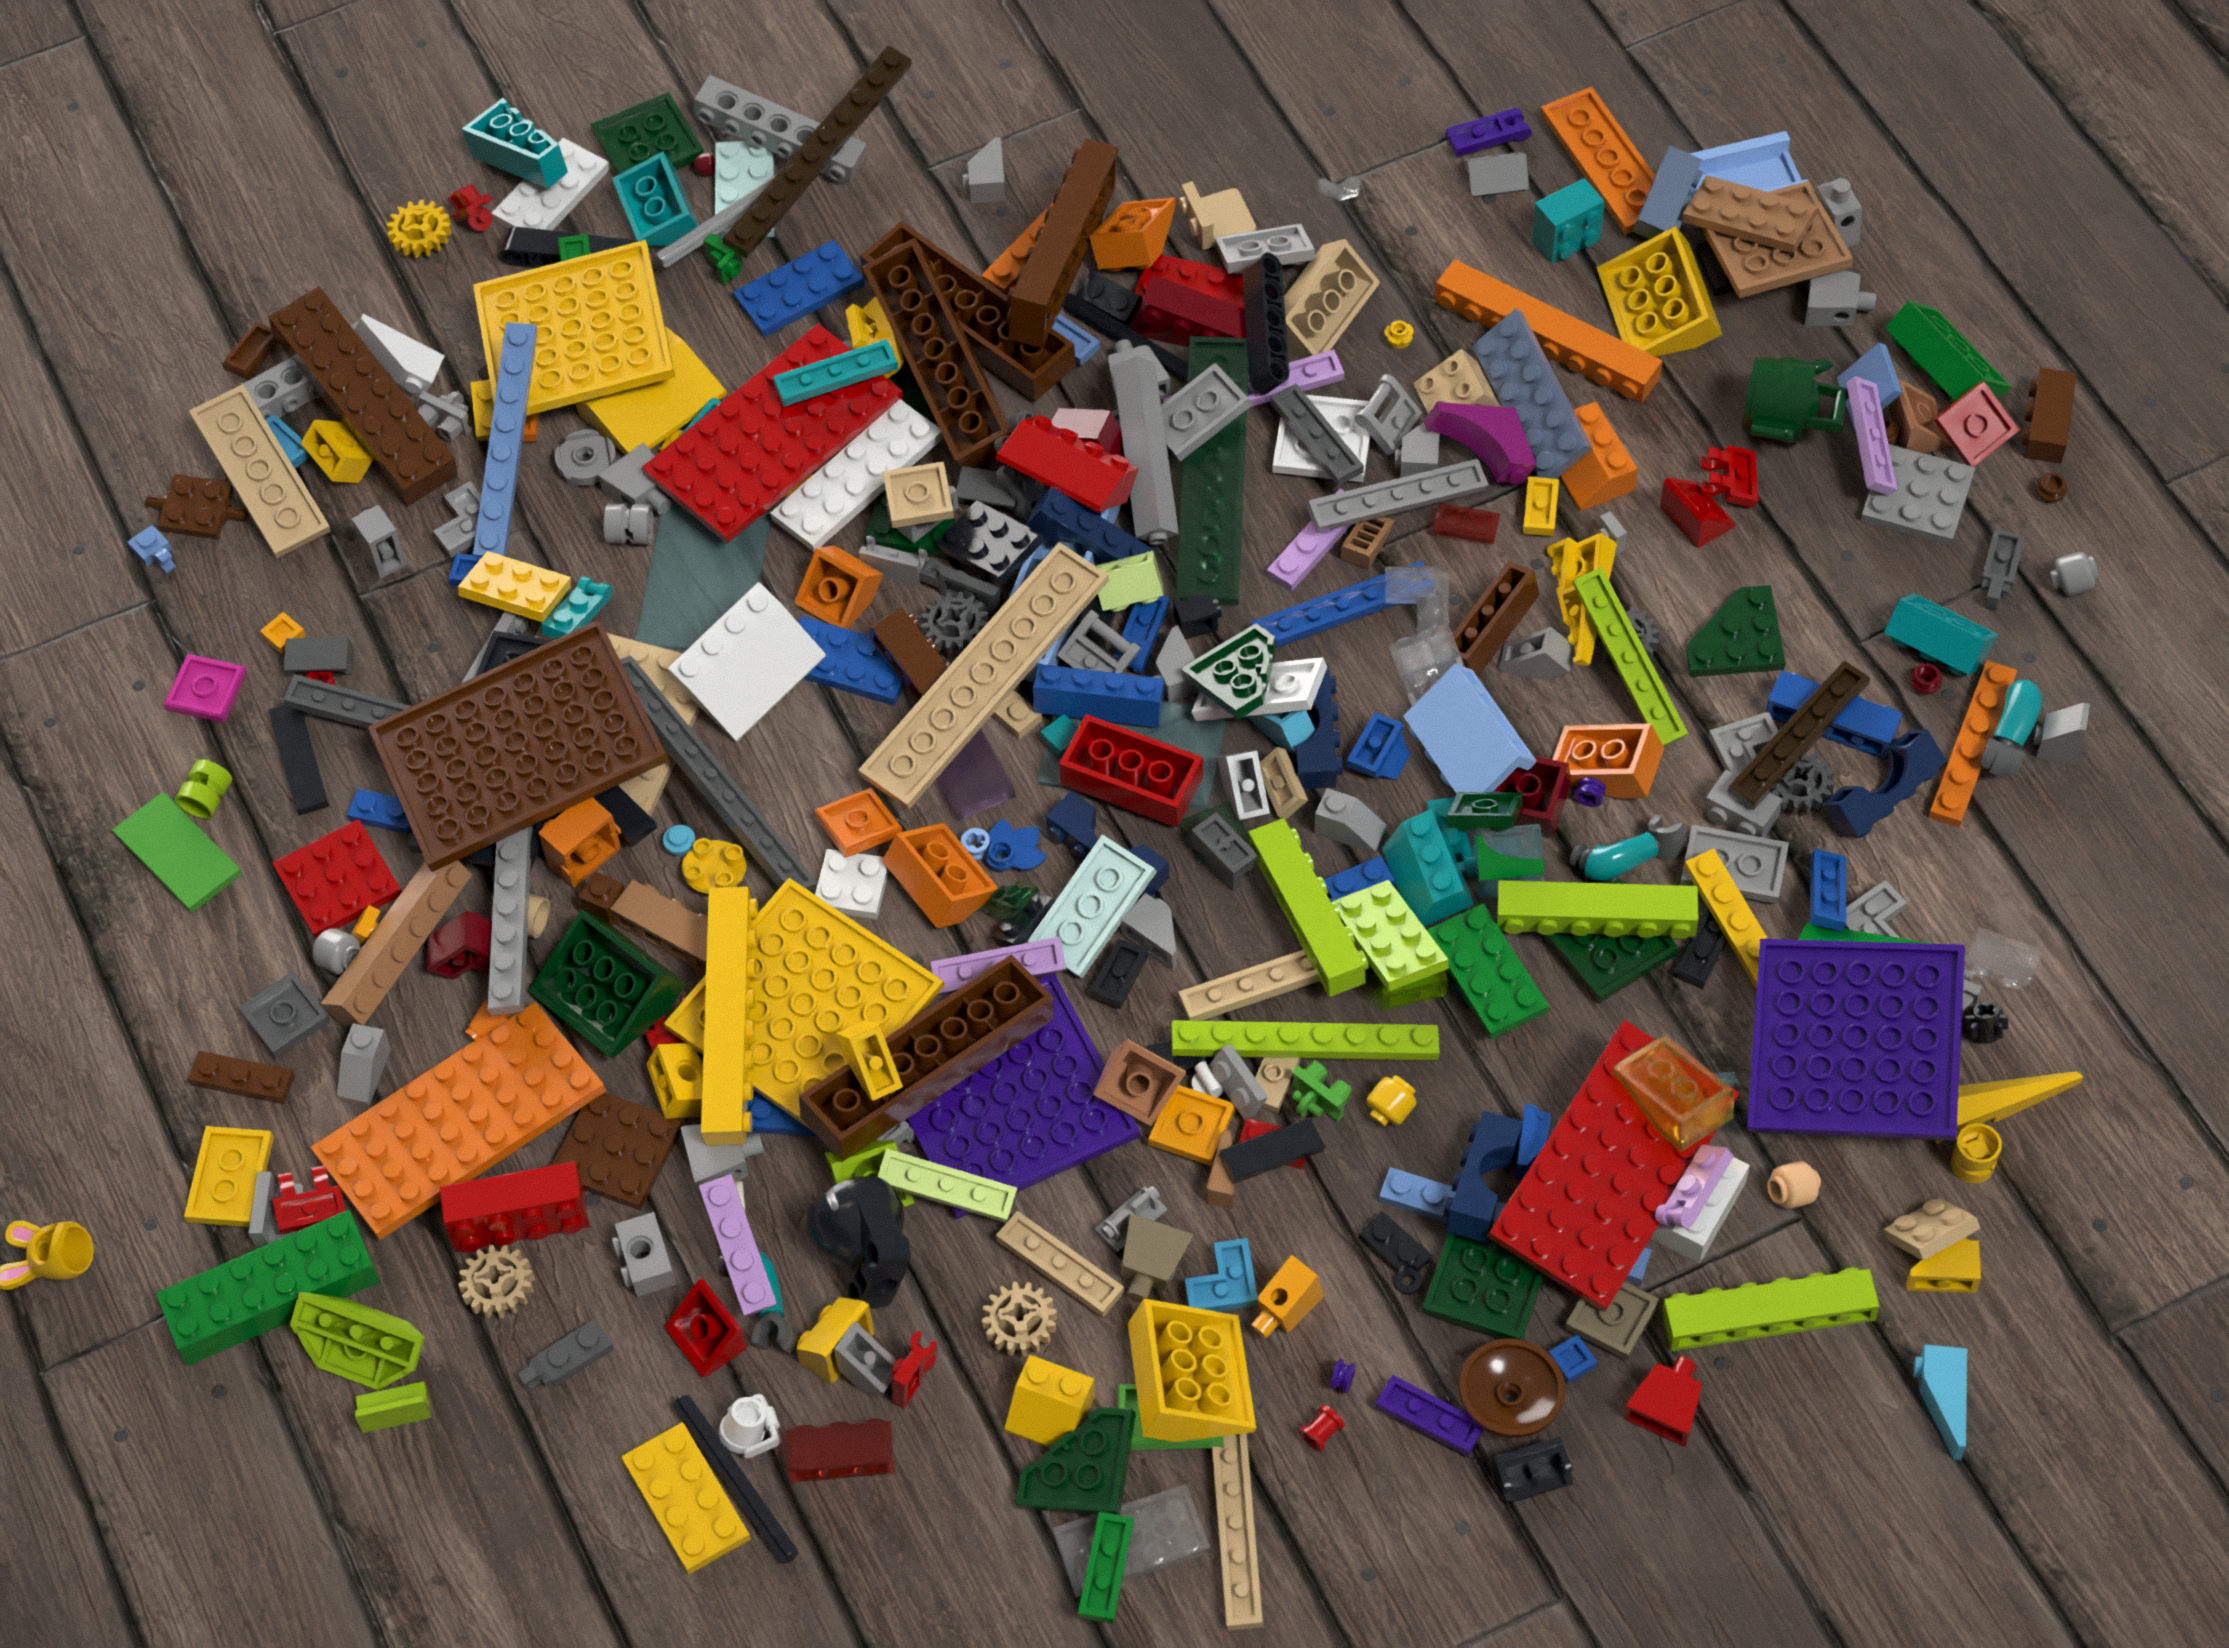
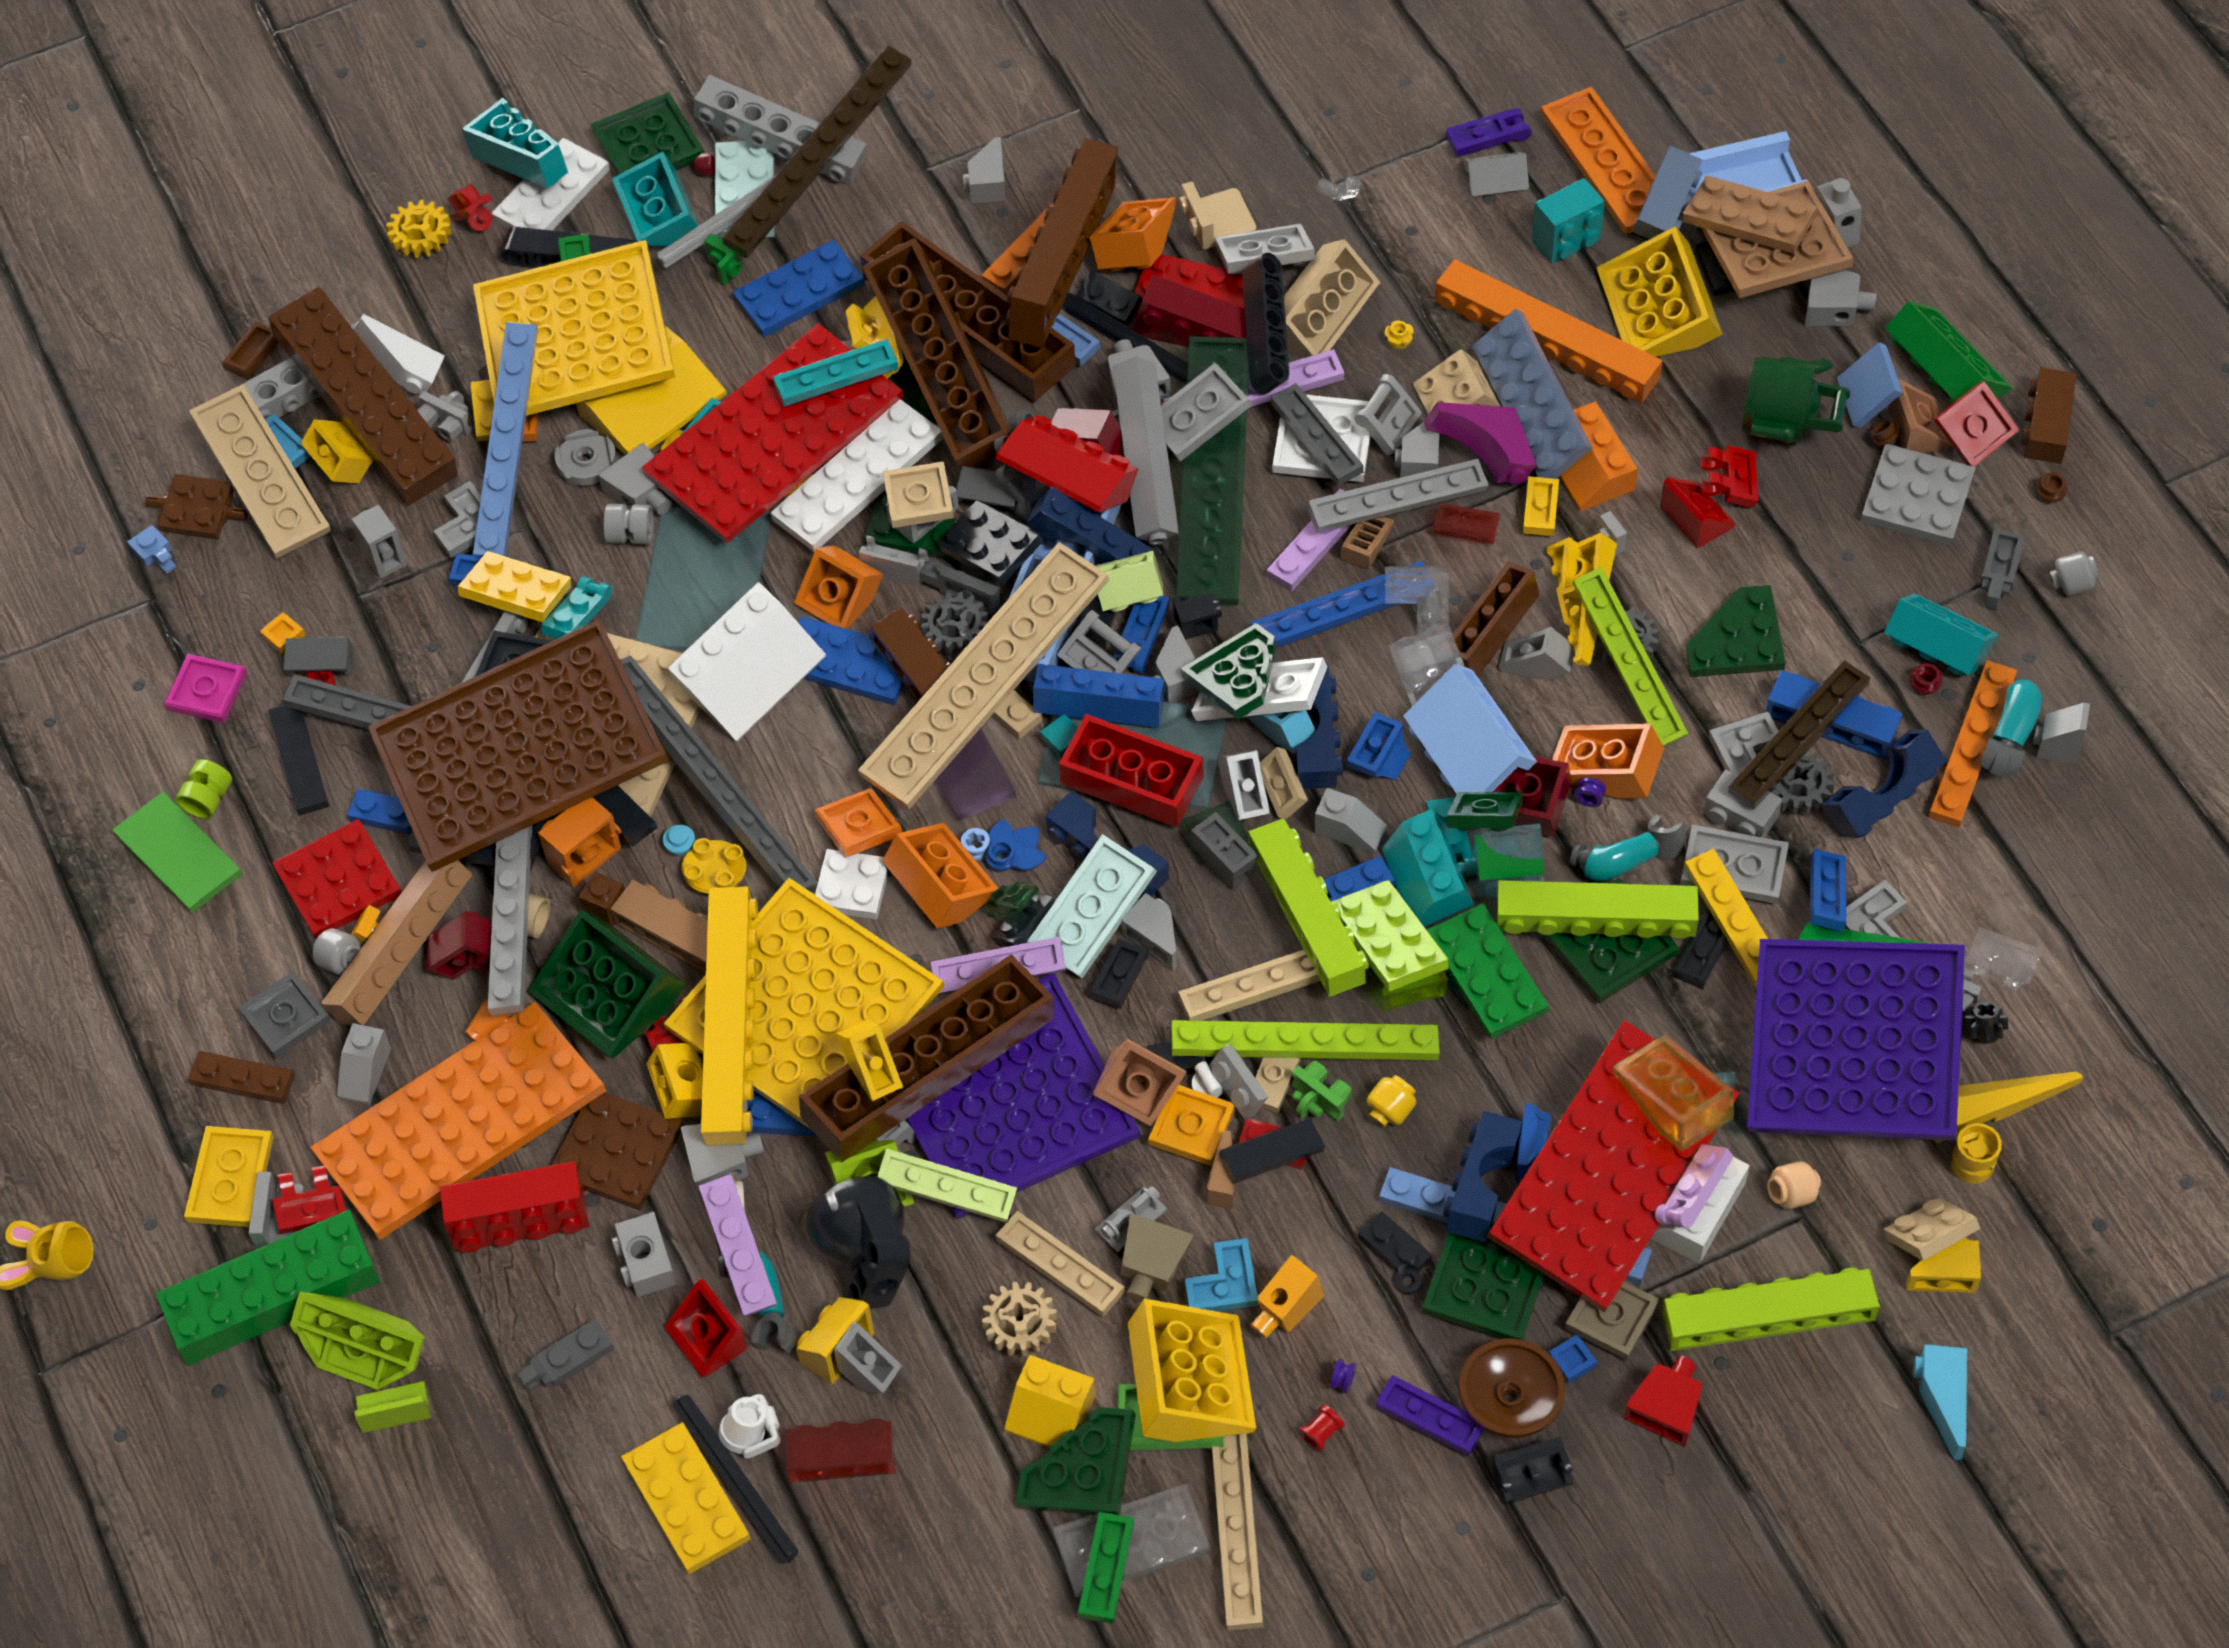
tan gear [458,1245,535,1319] -> none
red plate [890,1331,937,1409] -> none
lavender plate [1846,376,1897,495] -> none

